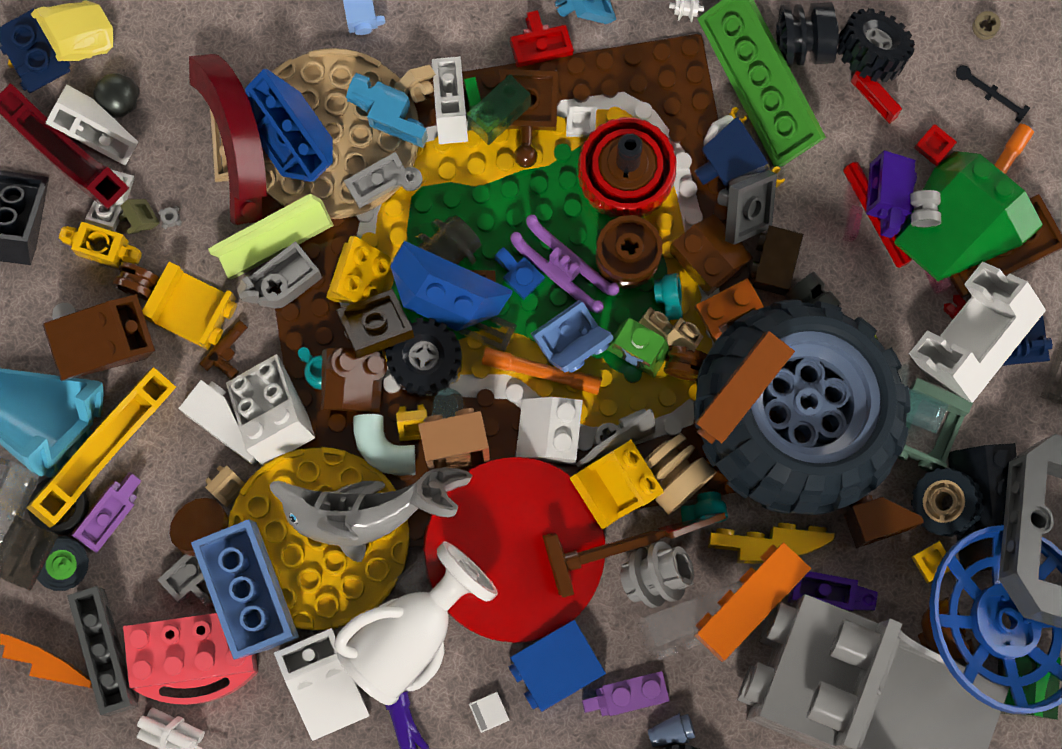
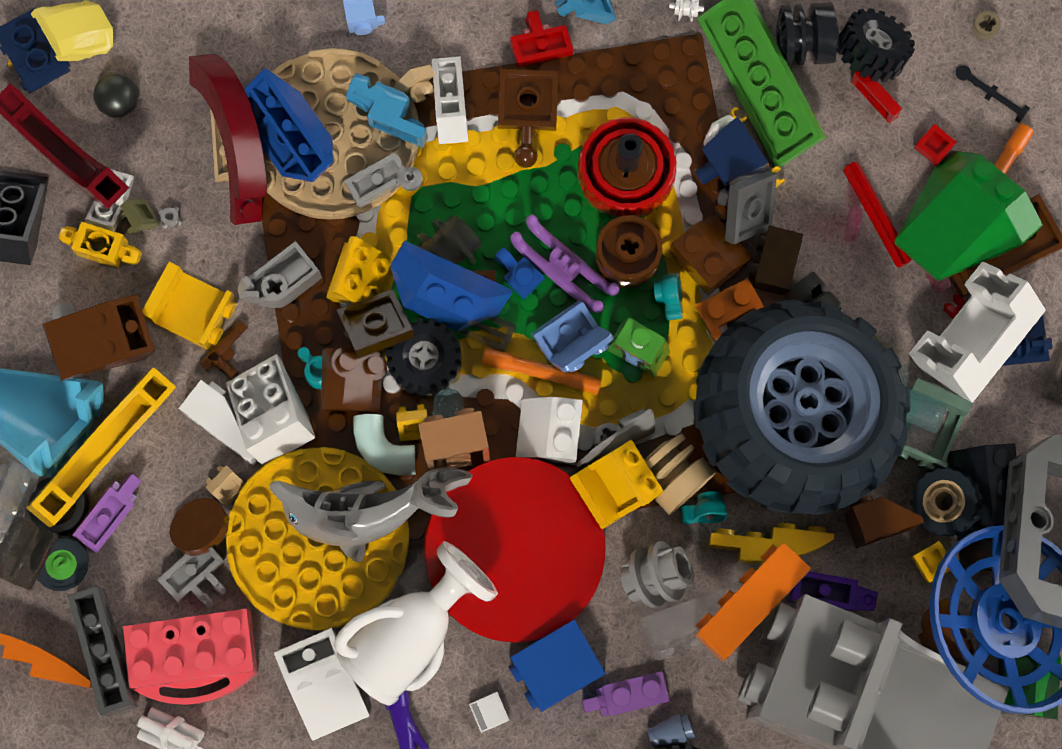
white slope [46,84,138,166] -> none
reddish brown wheel [112,262,160,301] -> none
medium blue slope [191,519,299,660] -> none
yellowish green panel [208,194,334,280] -> none
green tile [464,77,483,116] -> none
clear green brick [467,74,531,145] -> none
reddish brown piece [542,512,726,598] -> none
white tile [566,105,597,138] -> none
tan slope [638,307,704,351] -> none
reddish brown wheel [664,346,708,382] -> none
dark orange slope [695,331,795,444] -> none
dark purple hinge [866,150,917,238] -> none
light grey wheel [910,190,941,227] -> none

